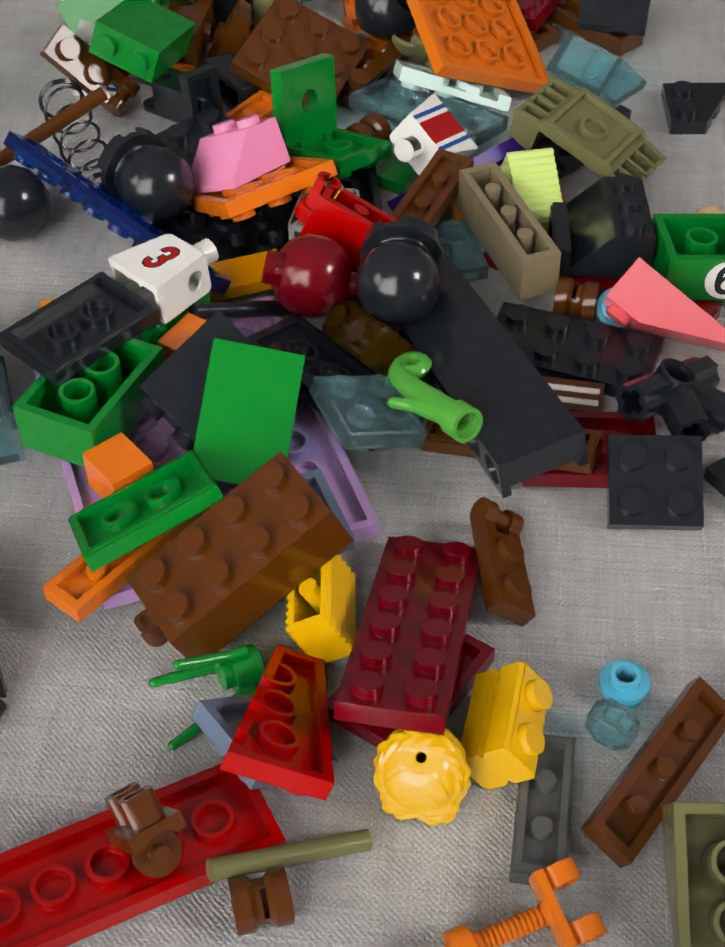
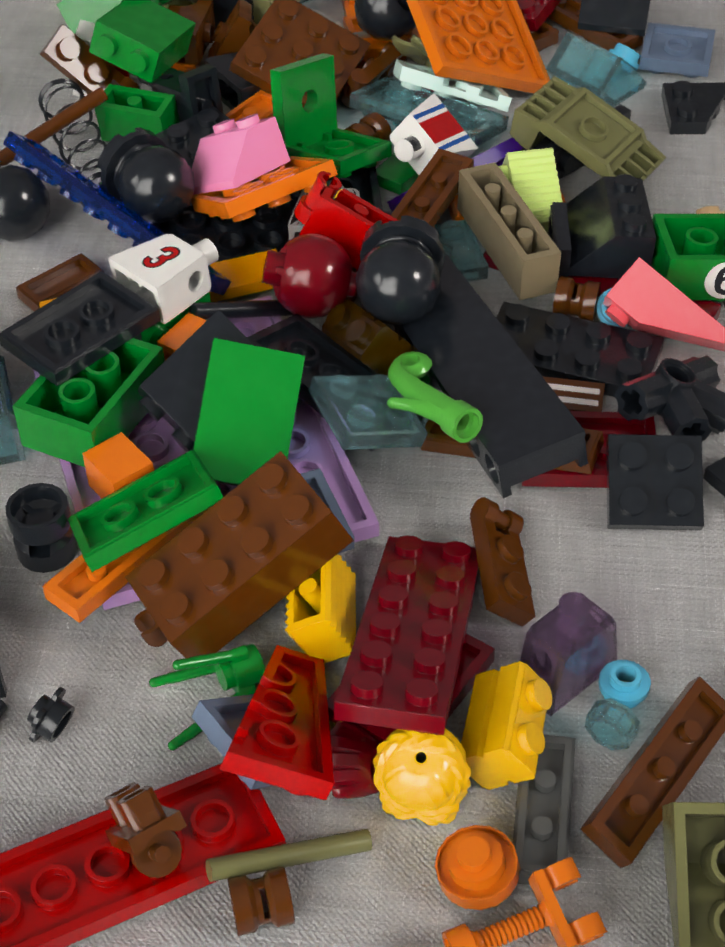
none -> black wheel [5,483,78,573]
none -> reddish brown tile [16,253,105,312]
none -> black plate [27,687,75,743]
none -> green brick [94,84,180,142]
none -> dark red piece [330,721,379,799]
none -> orange plate [435,825,520,910]
none -> clear purple torso [520,592,617,716]
none -> medium azure plate [607,43,641,73]
none -> sand blue plate [639,22,716,78]

